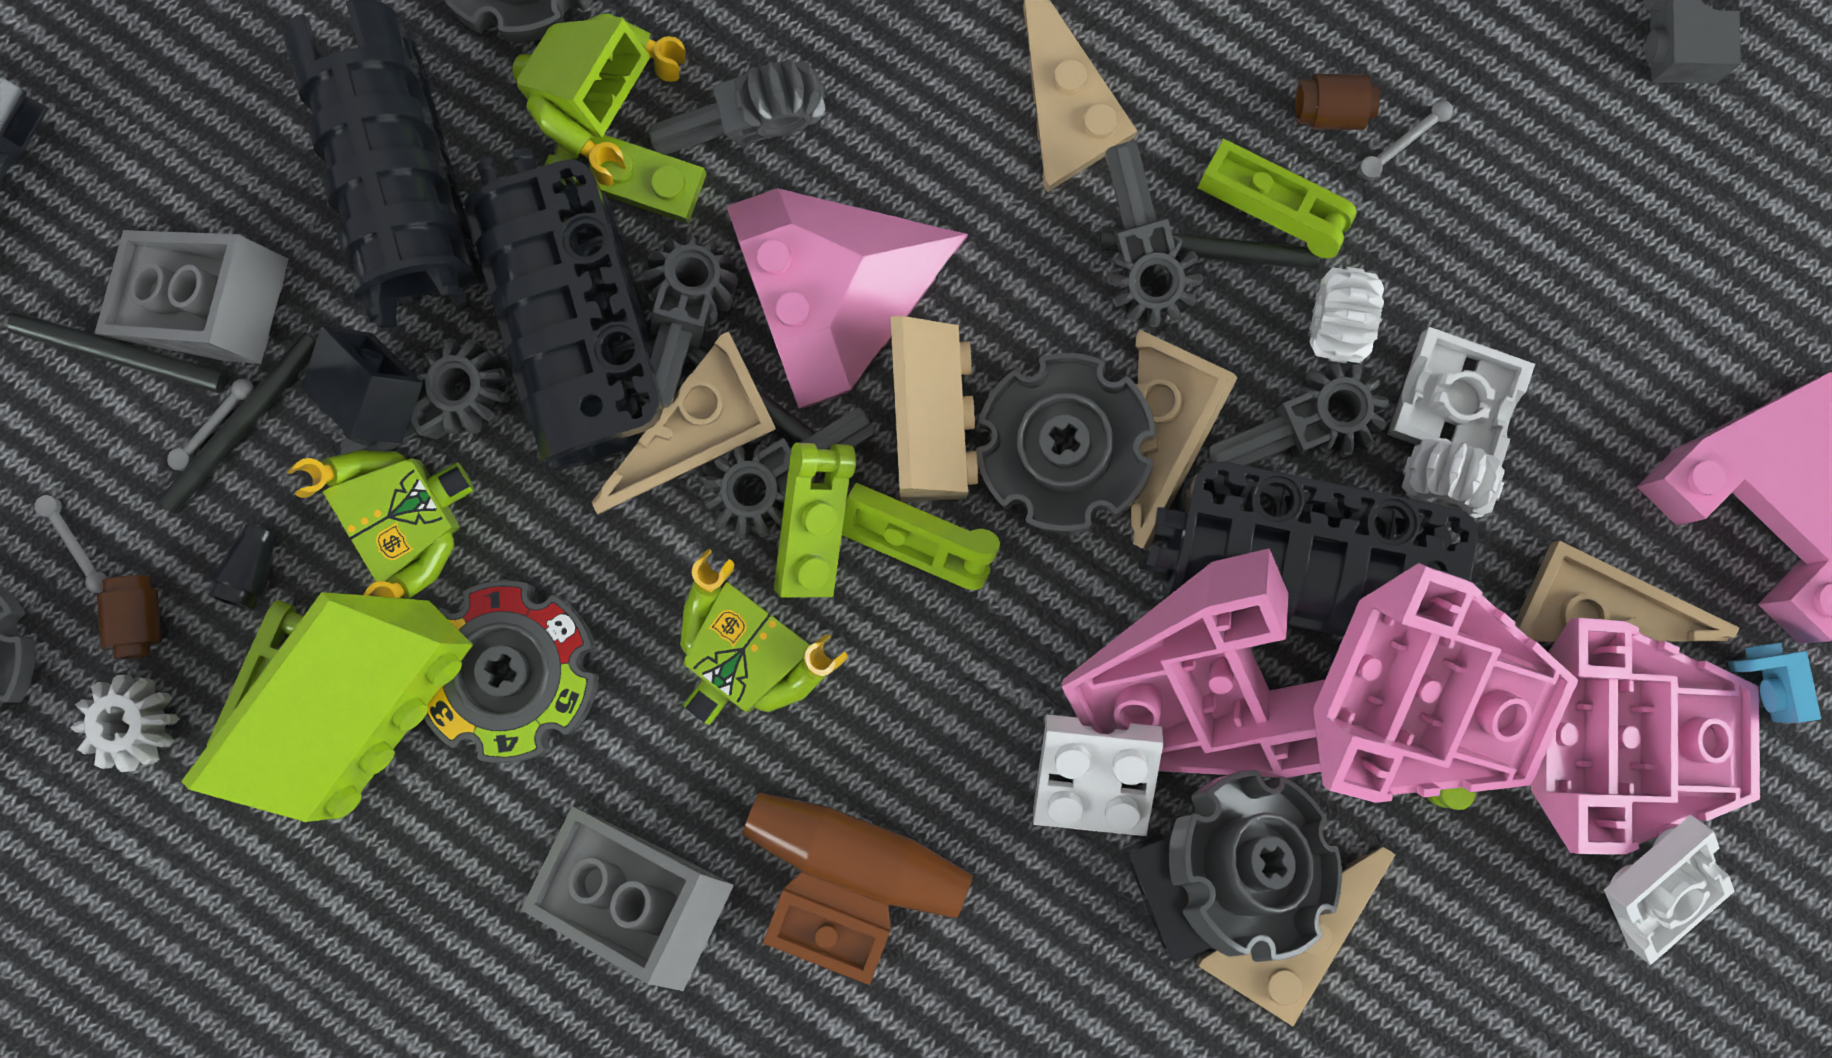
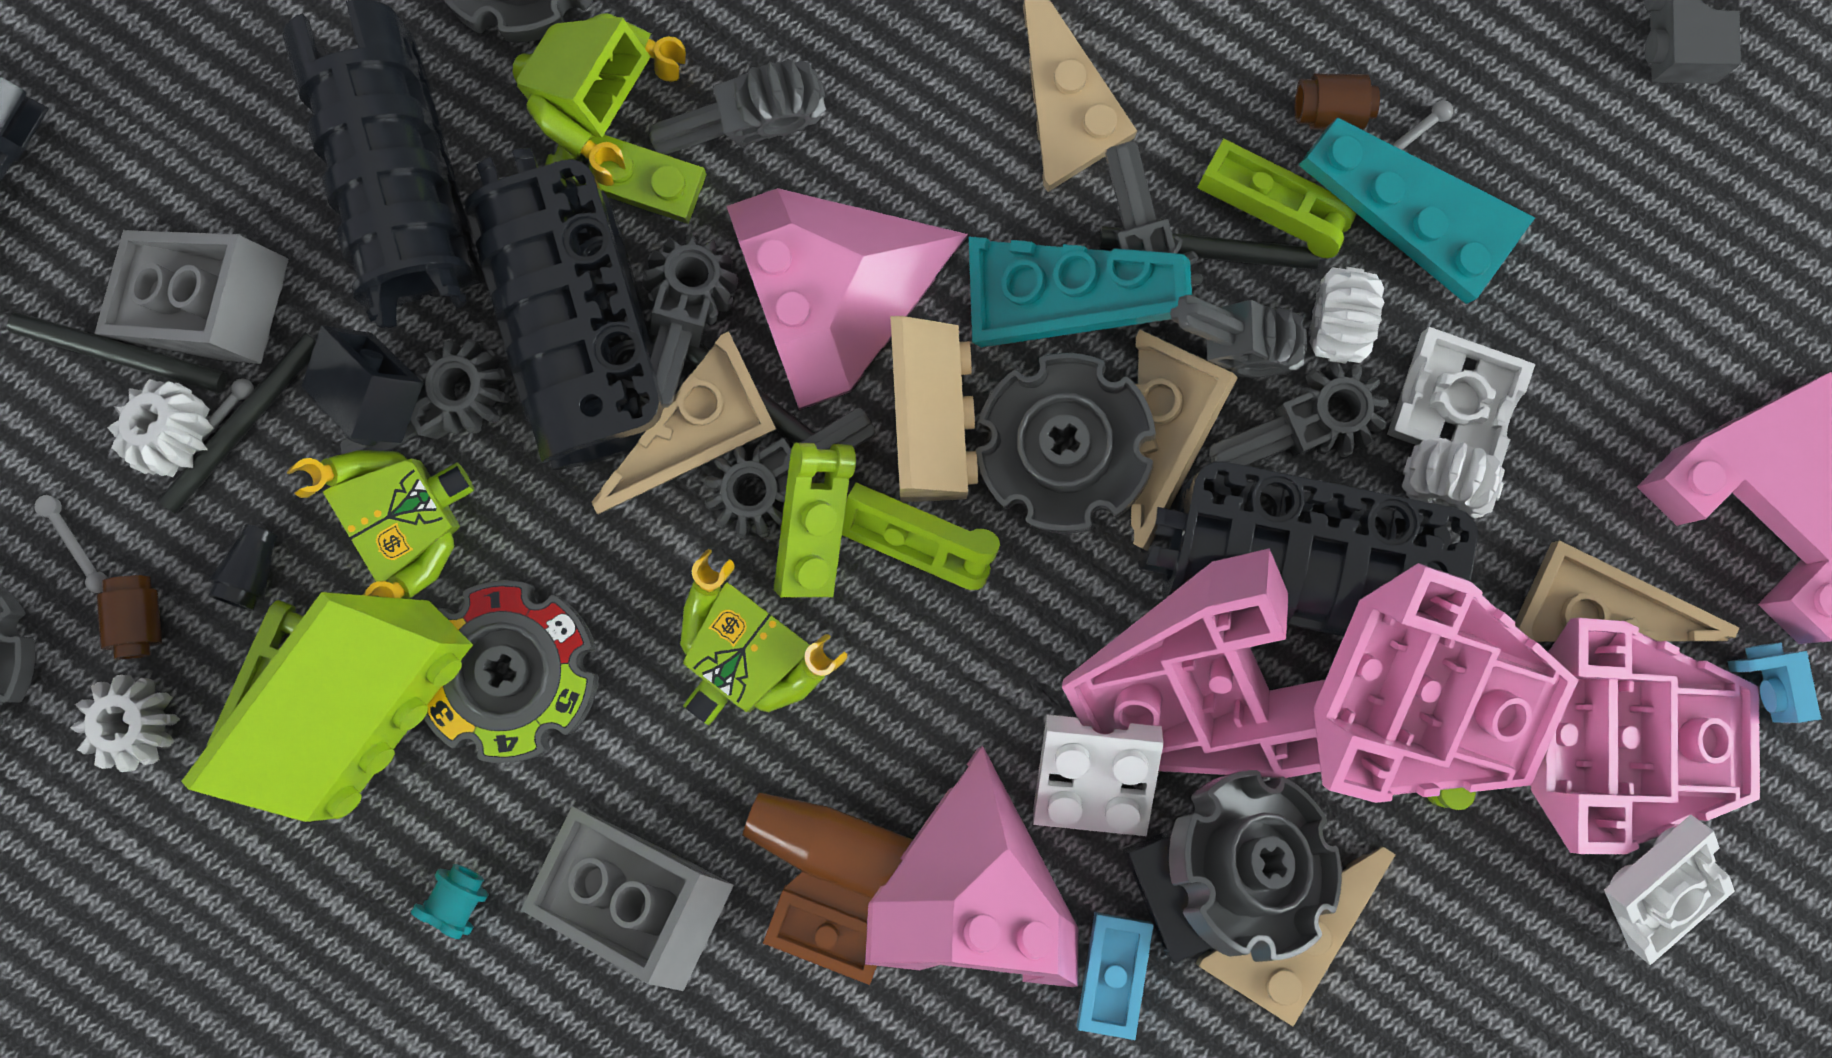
none -> white gear [108,379,214,477]
none -> teal brick [411,864,489,939]
none -> bright pink wedge [865,746,1079,987]
none -> teal wing [968,237,1192,348]
none -> medium azure plate [1076,912,1154,1040]
none -> dark grey gear [1170,295,1307,379]
none -> teal wing [1299,118,1535,304]

